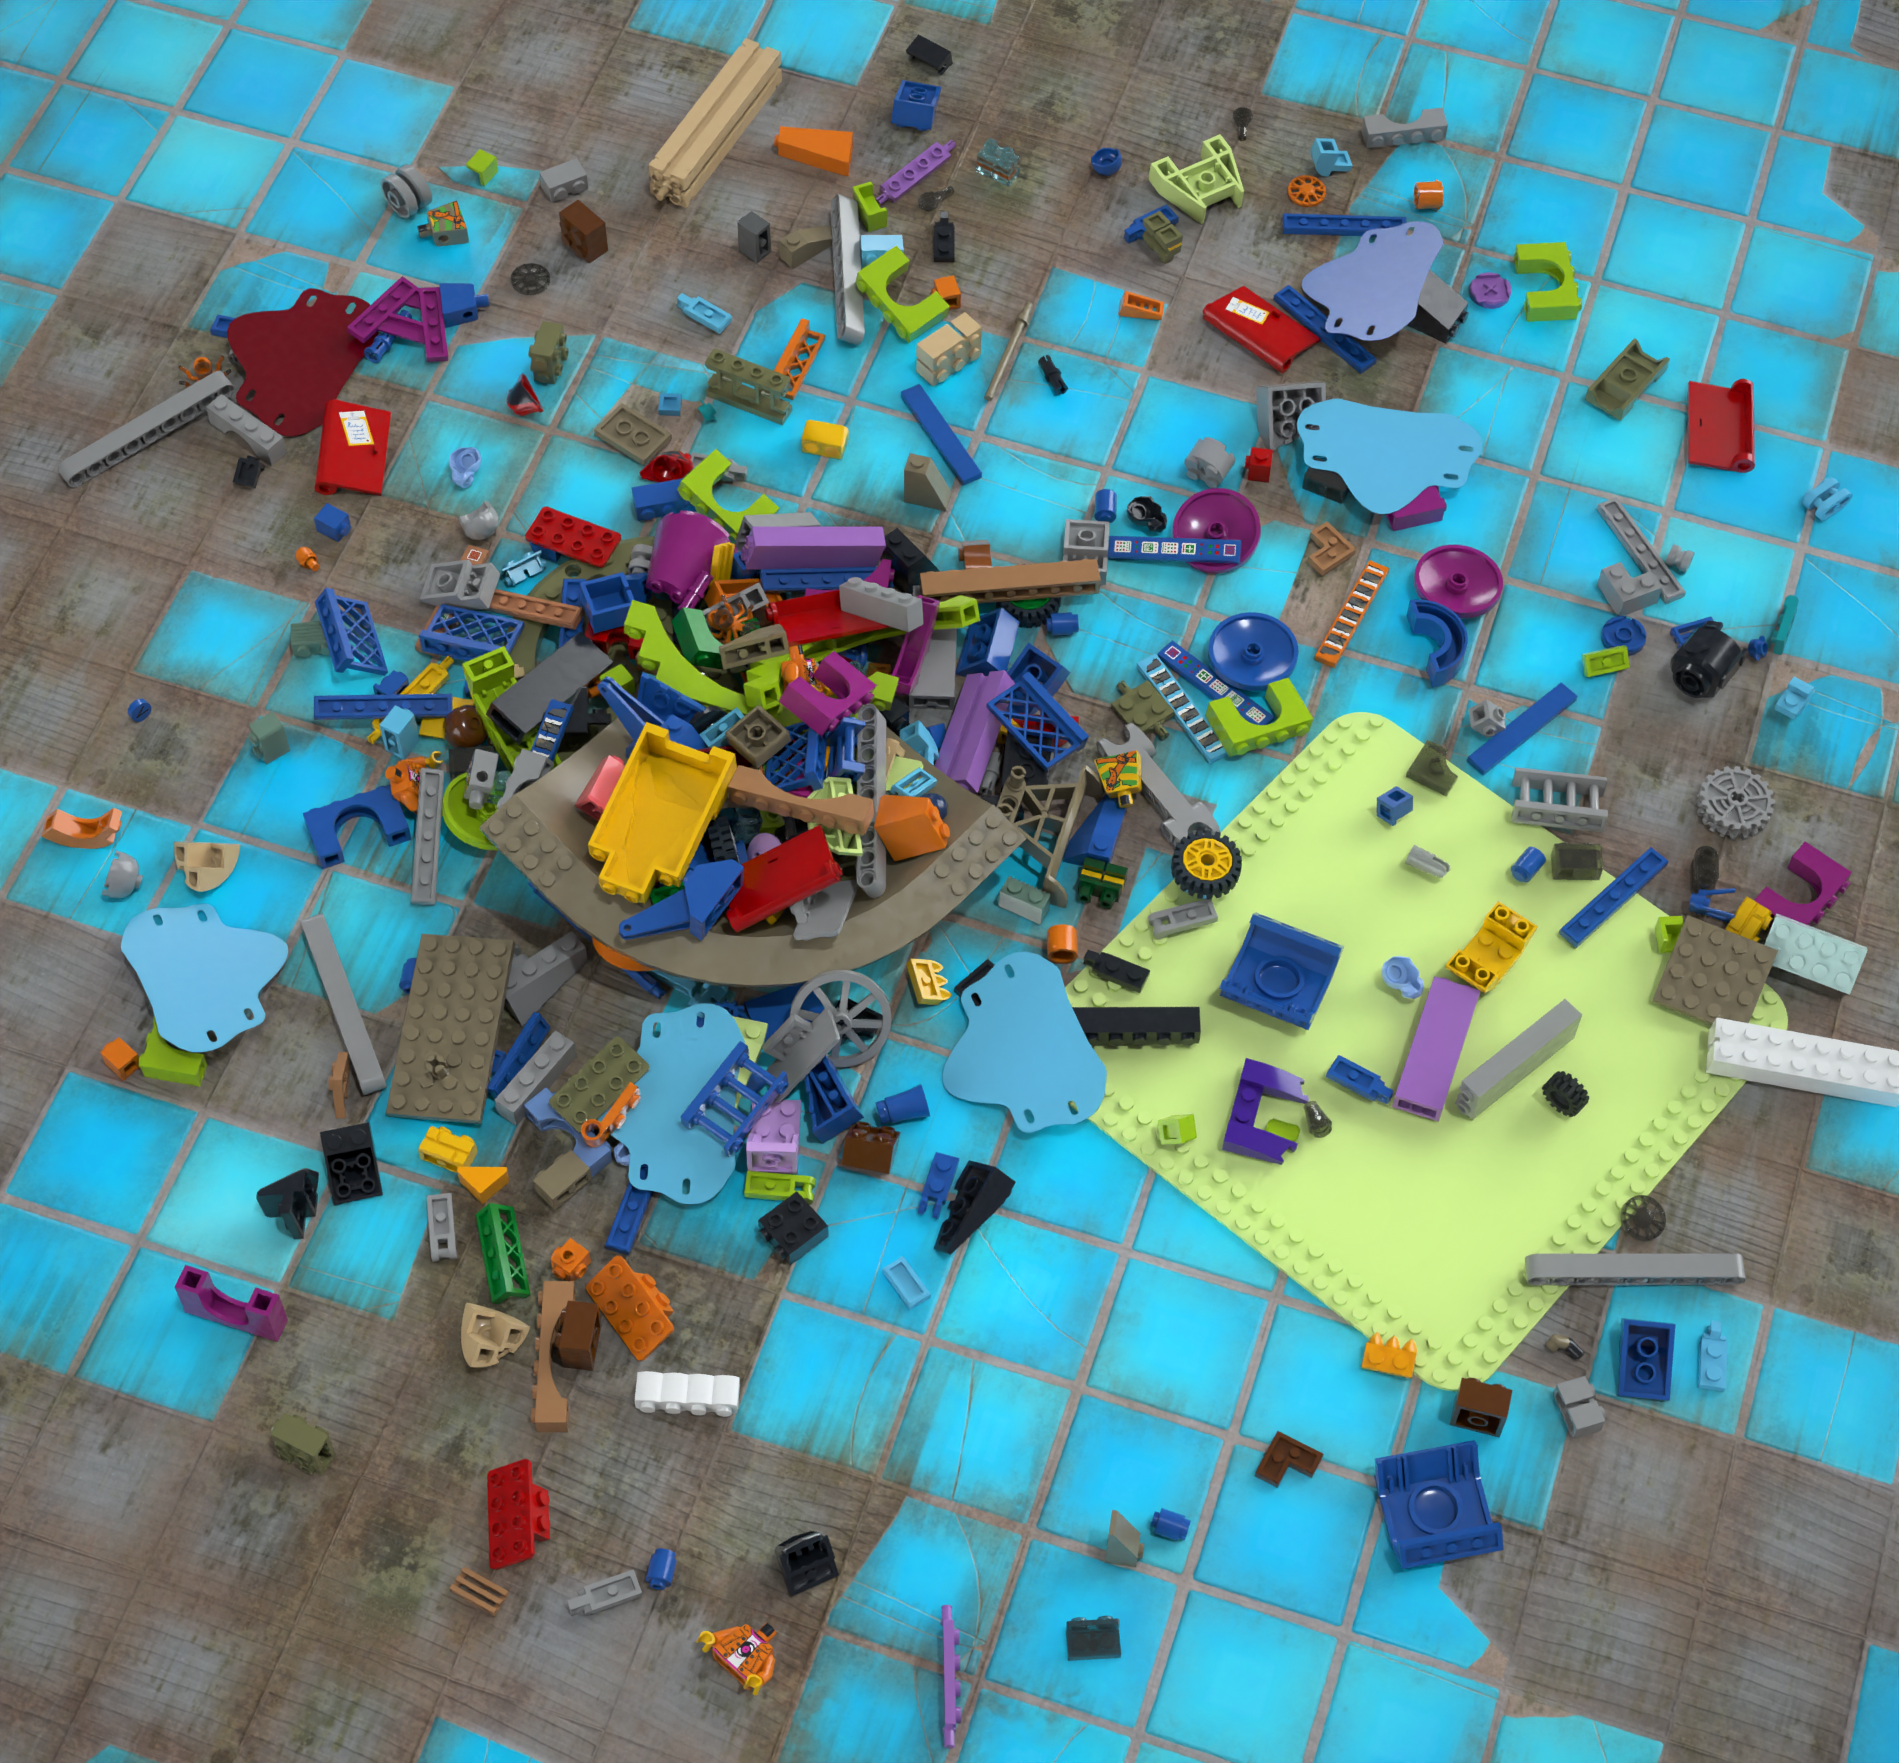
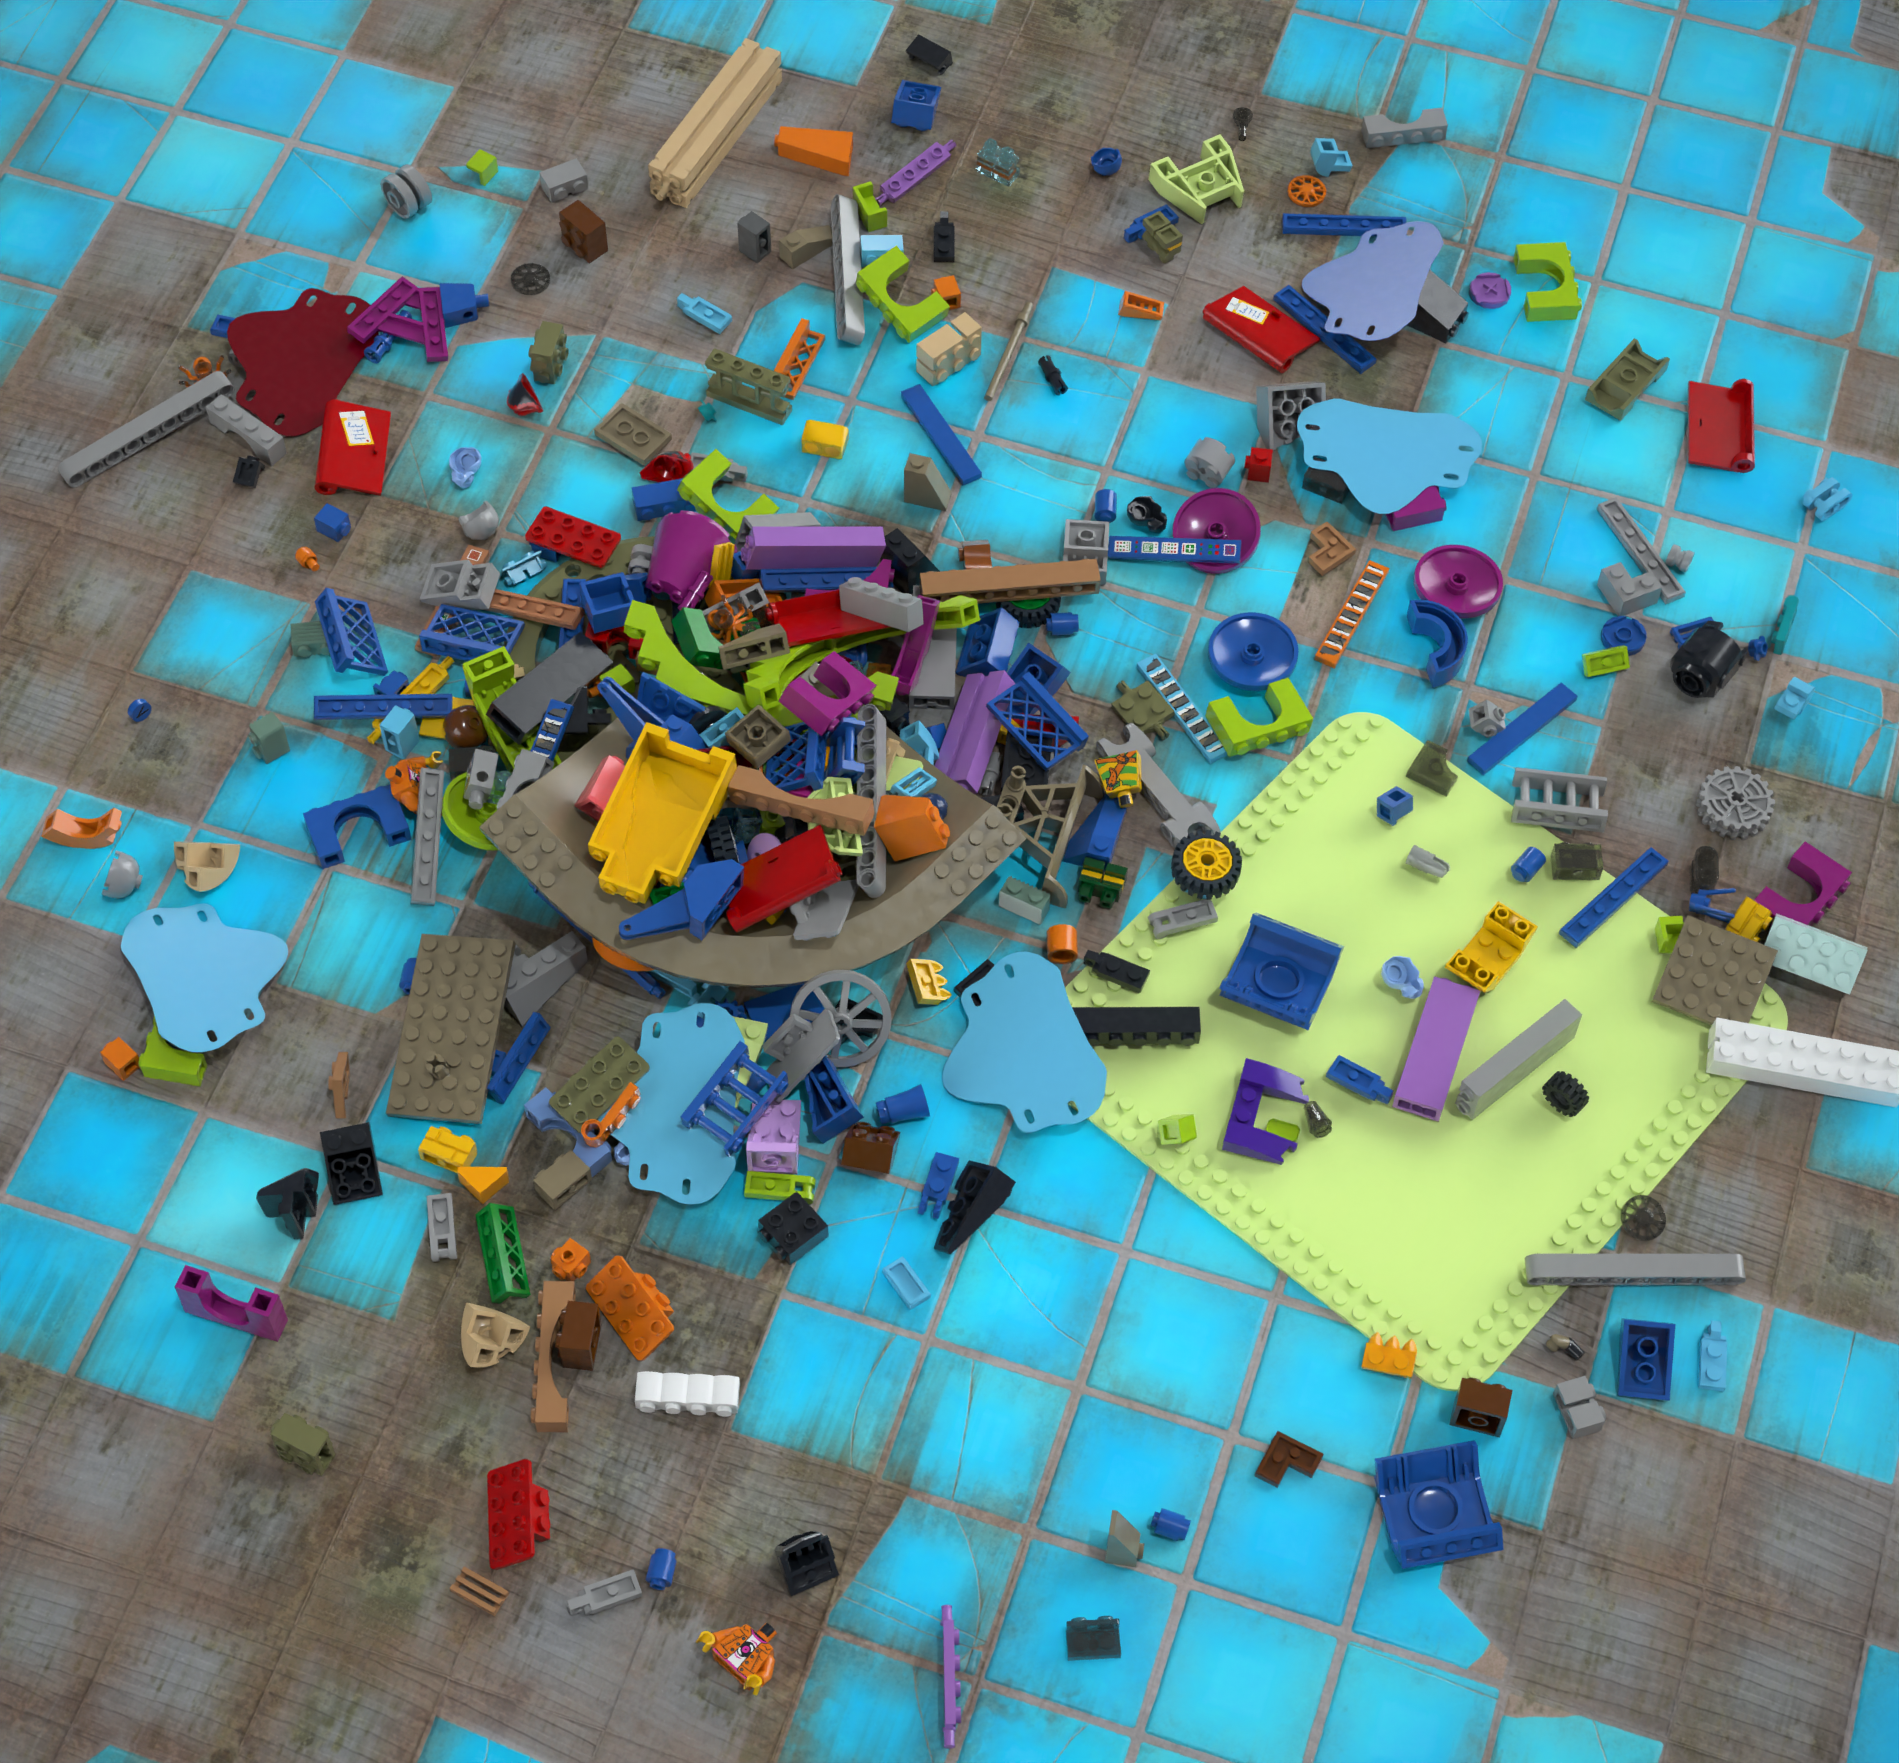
light grey beam [300,913,387,1095] -> none
torso [417,200,469,246] -> none
light grey brick [494,1030,577,1126] -> none
blue tile [605,1164,653,1256] -> none
dark azure tile [658,393,682,416] -> none
orange torso [781,645,834,697] -> none
clear smoke plate [918,186,954,211] -> none
blue tile [1157,640,1274,725] -> none
orange piece [1414,179,1444,210] -> none

